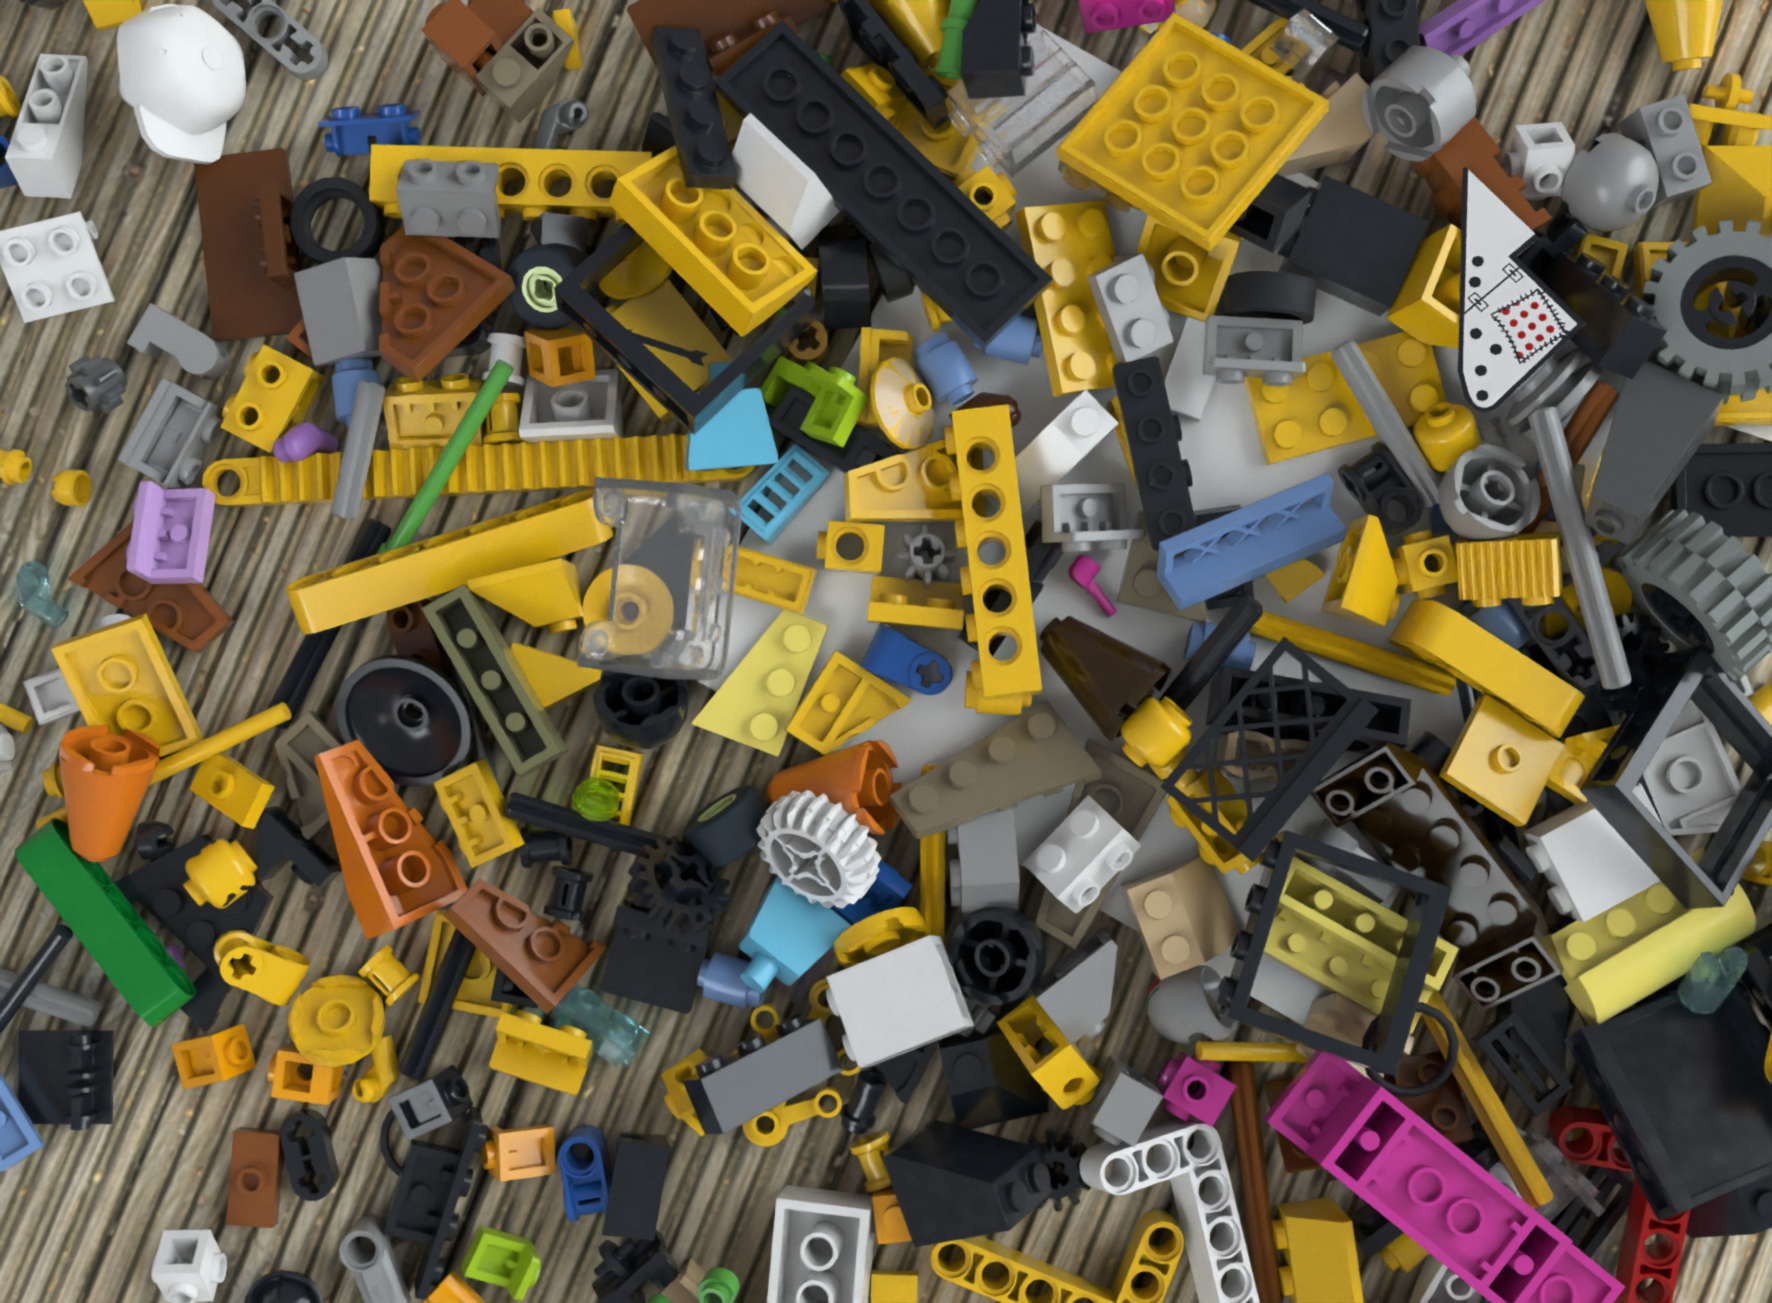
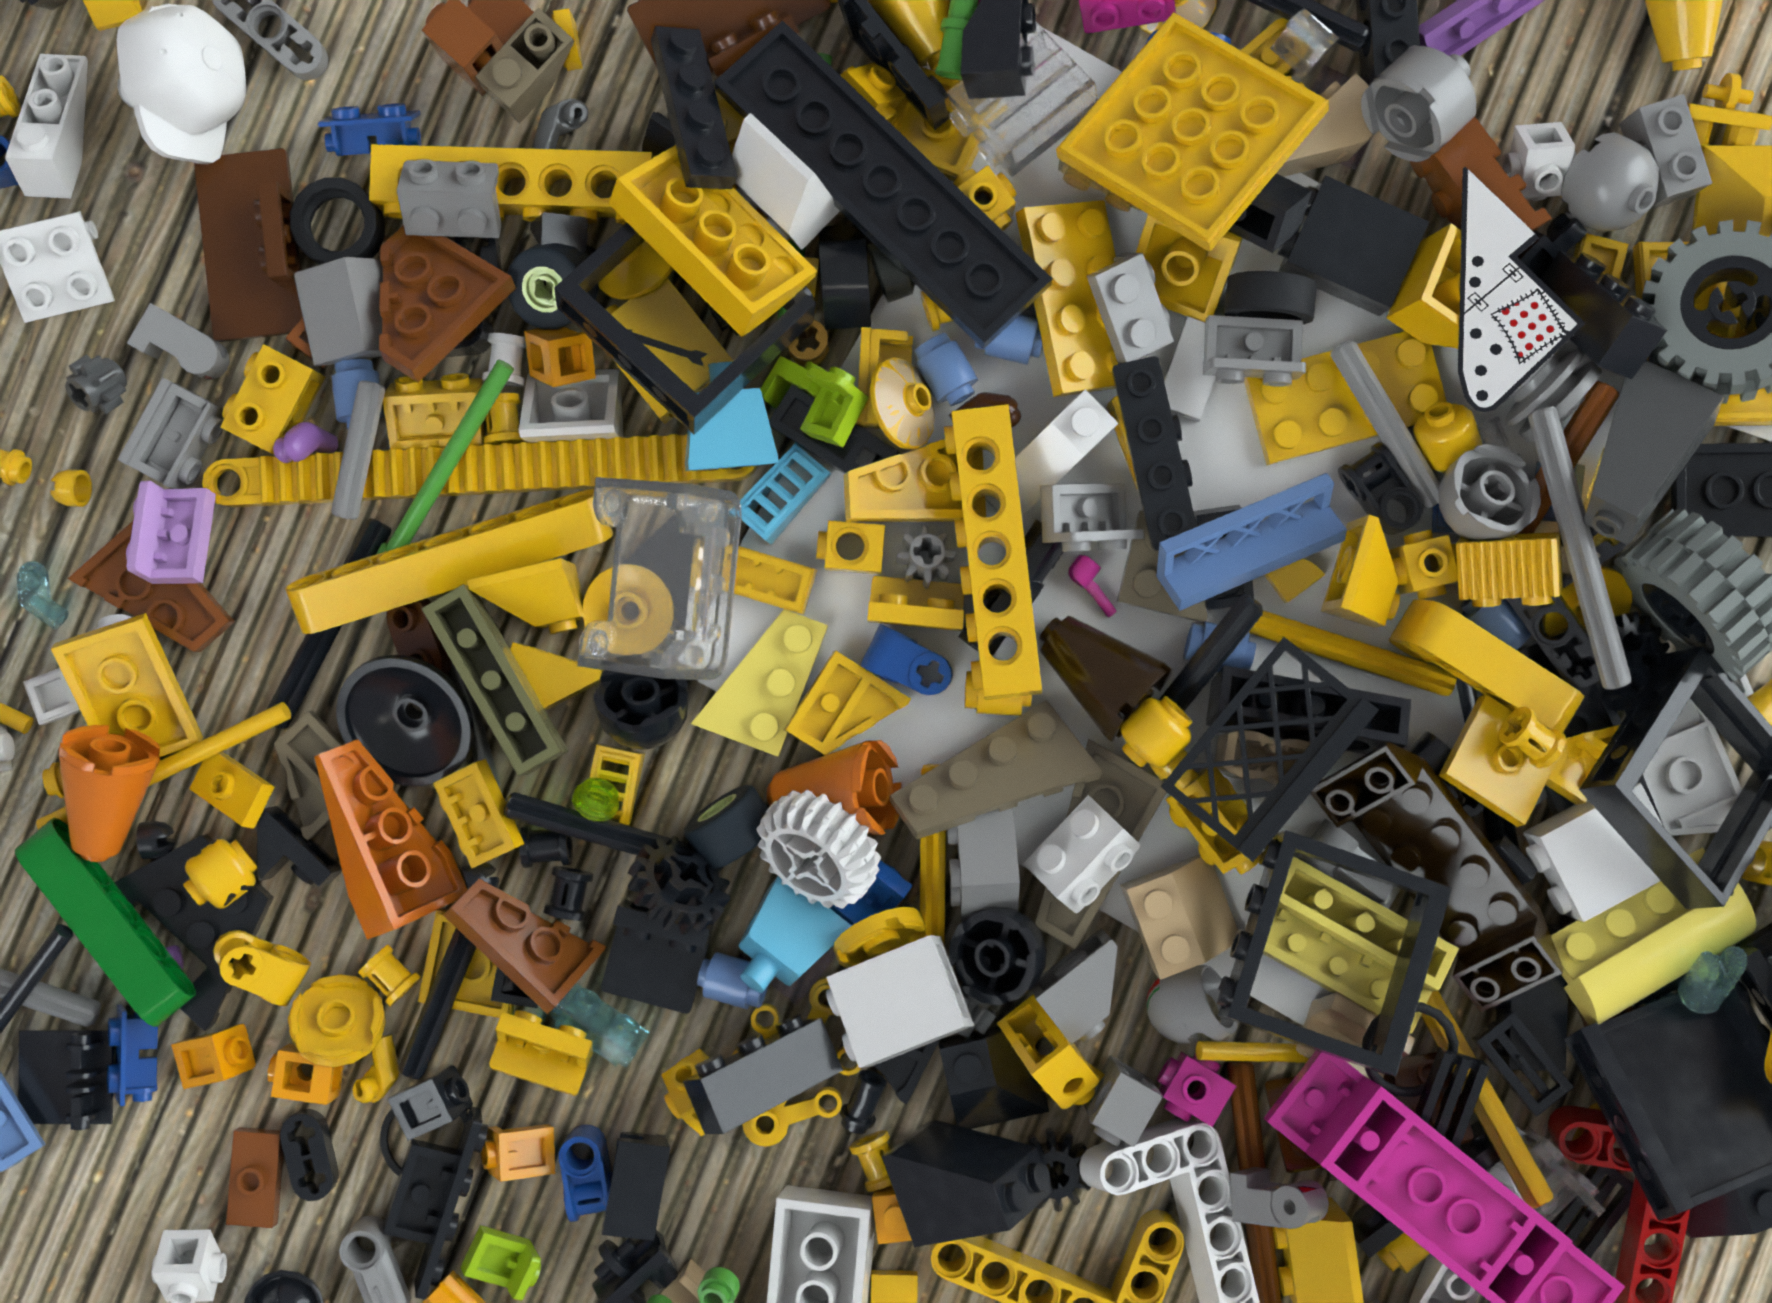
none -> blue hinge [107,1004,158,1106]
none -> black hinge [461,862,500,889]
none -> light grey leg [1230,1167,1329,1229]
none -> black tile [1415,1047,1490,1148]
none -> yellow bush [1498,707,1566,769]

